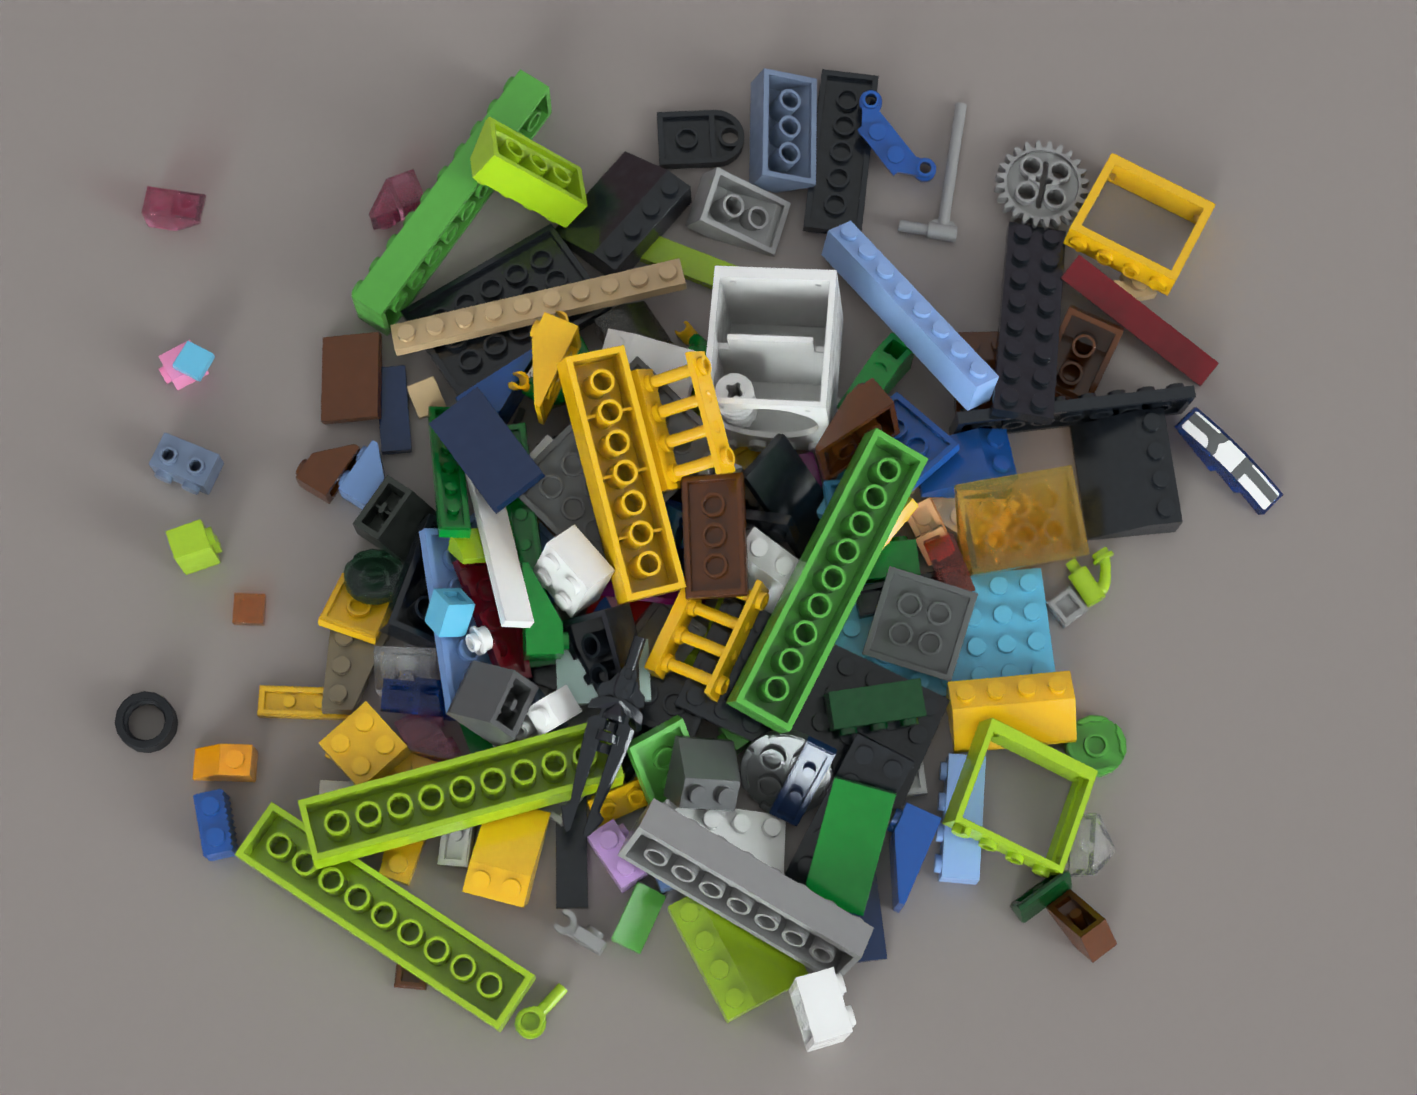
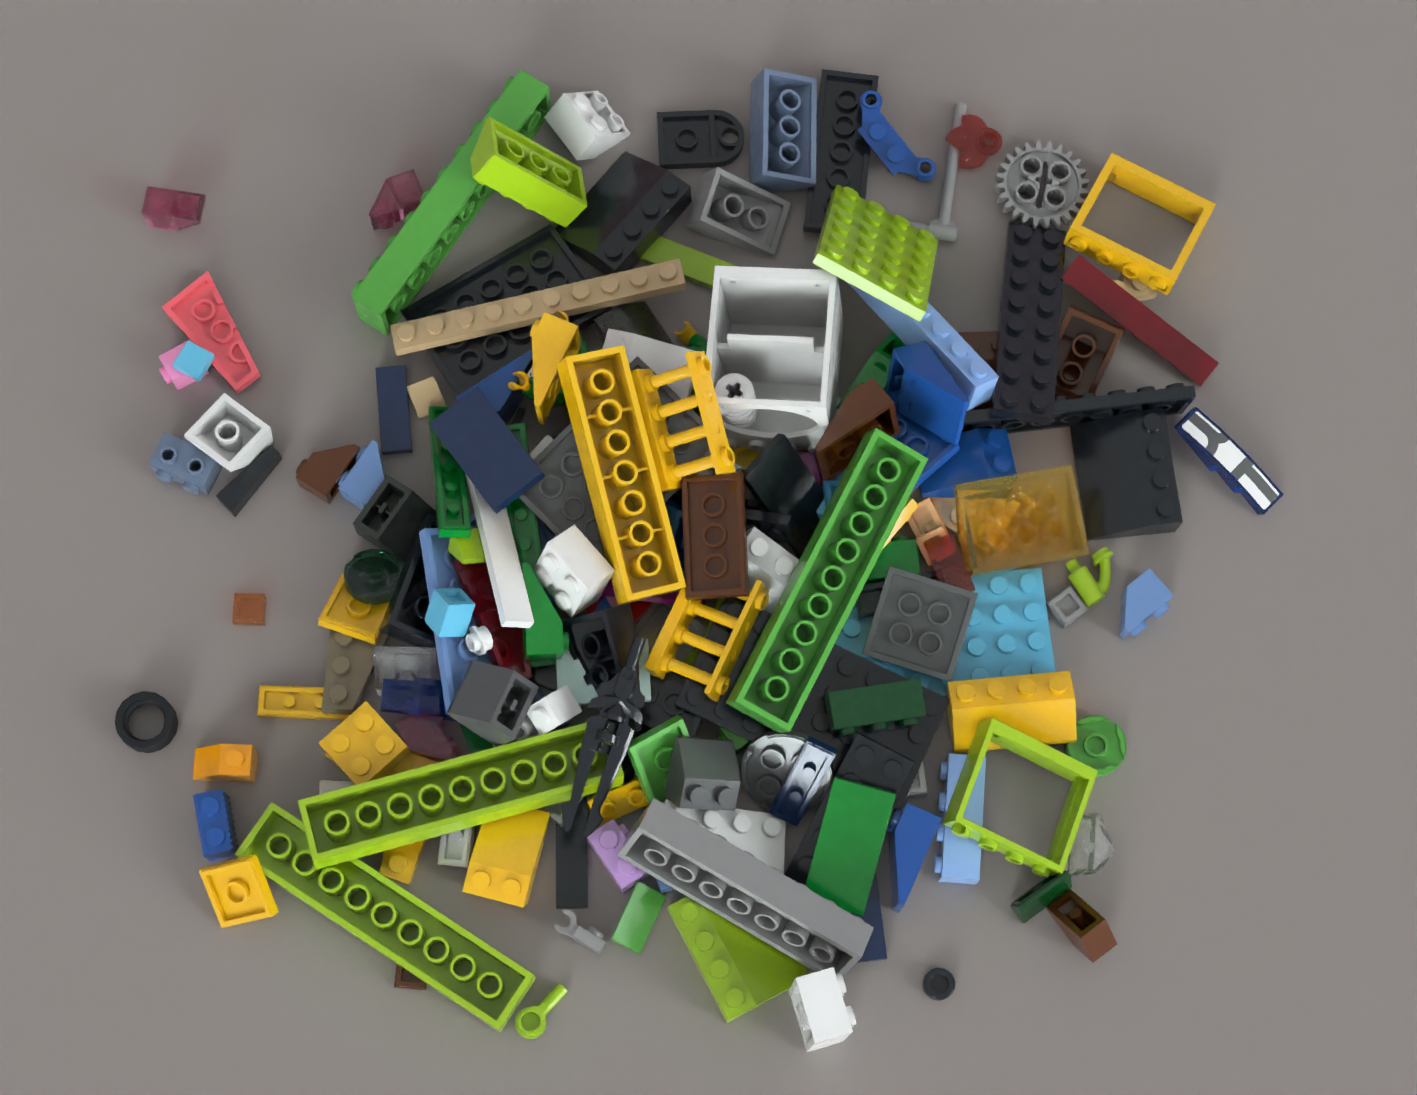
lime brick [165,519,223,575] -> none
reddish brown tile [321,332,382,425] -> none
none -> coral wing [162,271,261,394]
none -> white slope [184,393,274,472]
none -> yellow tile [199,854,279,928]
none -> black piece [216,445,282,517]
none -> white slope [544,91,631,161]
none -> lime plate [812,184,938,322]
none -> blue slope [885,341,969,445]
none -> black tile [922,968,955,1001]
none -> clear red plate [945,114,1002,169]
none -> medium blue slope [1119,568,1174,639]

